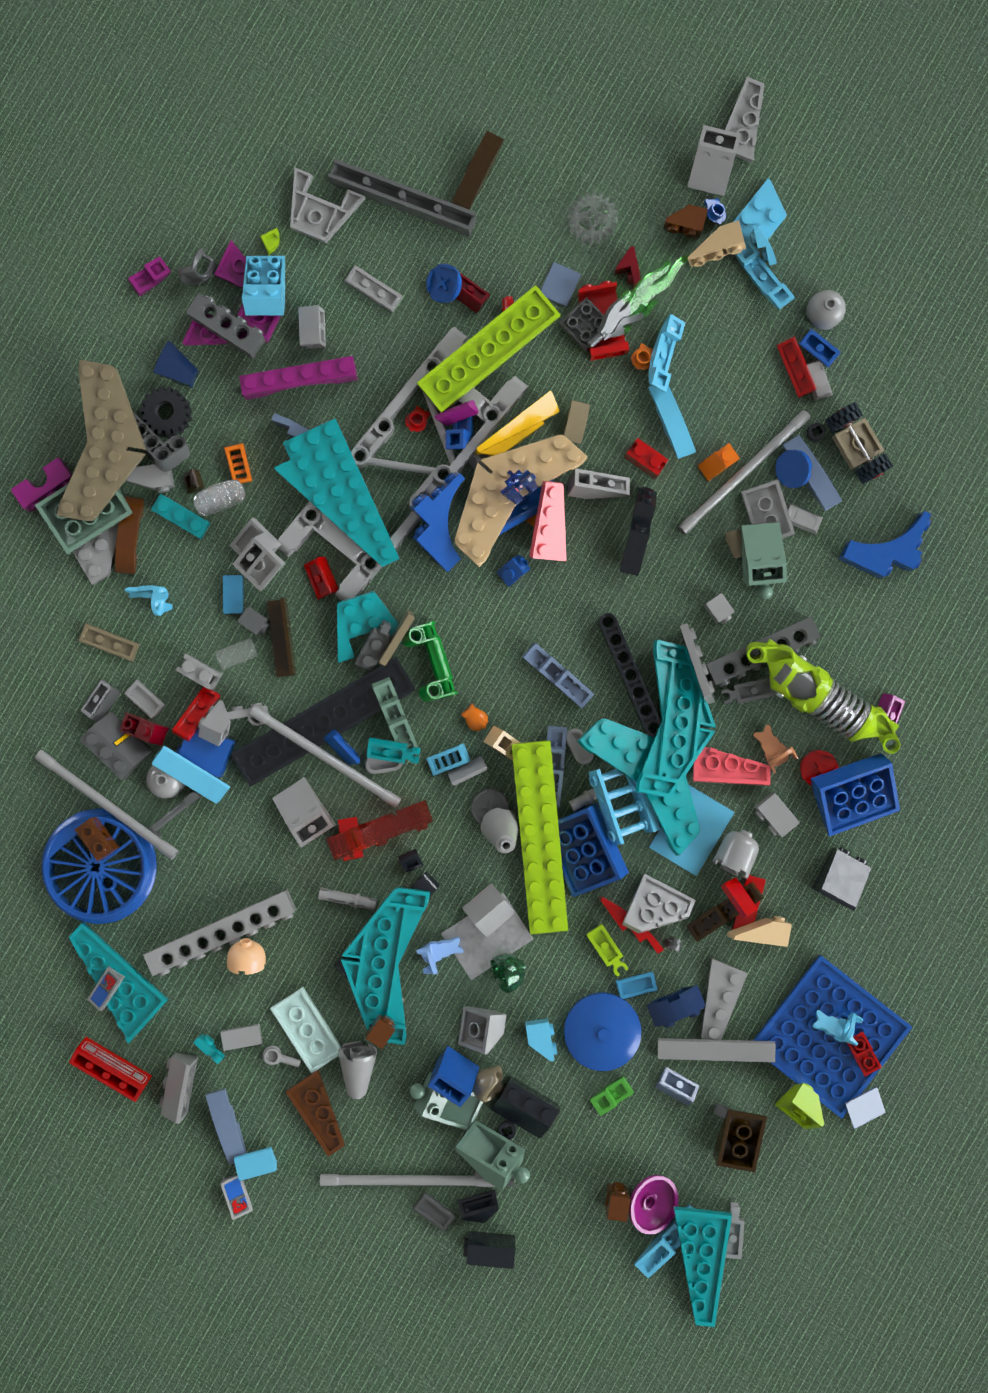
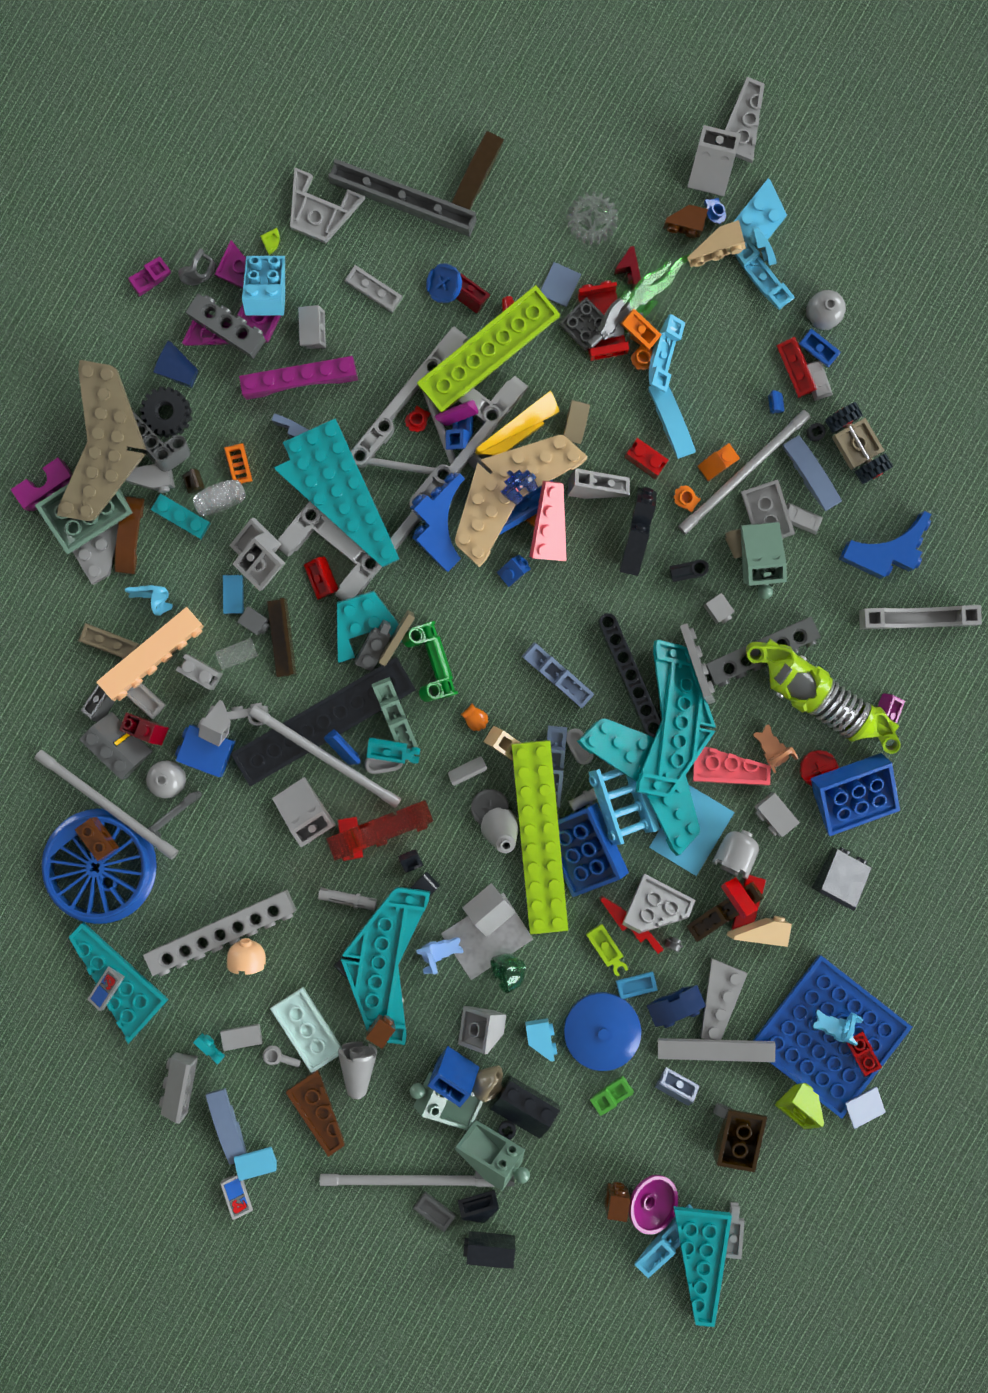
red brick [69,1037,152,1103] -> none
medium azure slope [152,746,230,804] -> none
red tile [172,686,220,742] -> none
medium azure slope [426,743,471,776] -> none
dark grey plate [720,678,775,704] -> none
blue tile [775,449,812,488] -> none
none -> light nougat brick [97,607,204,701]
none -> orange slope [620,309,662,350]
none -> black piece [669,559,709,583]
none -> orange animal [674,485,701,513]
none -> blue slope [768,390,785,414]
none -> light grey arch [859,605,982,630]

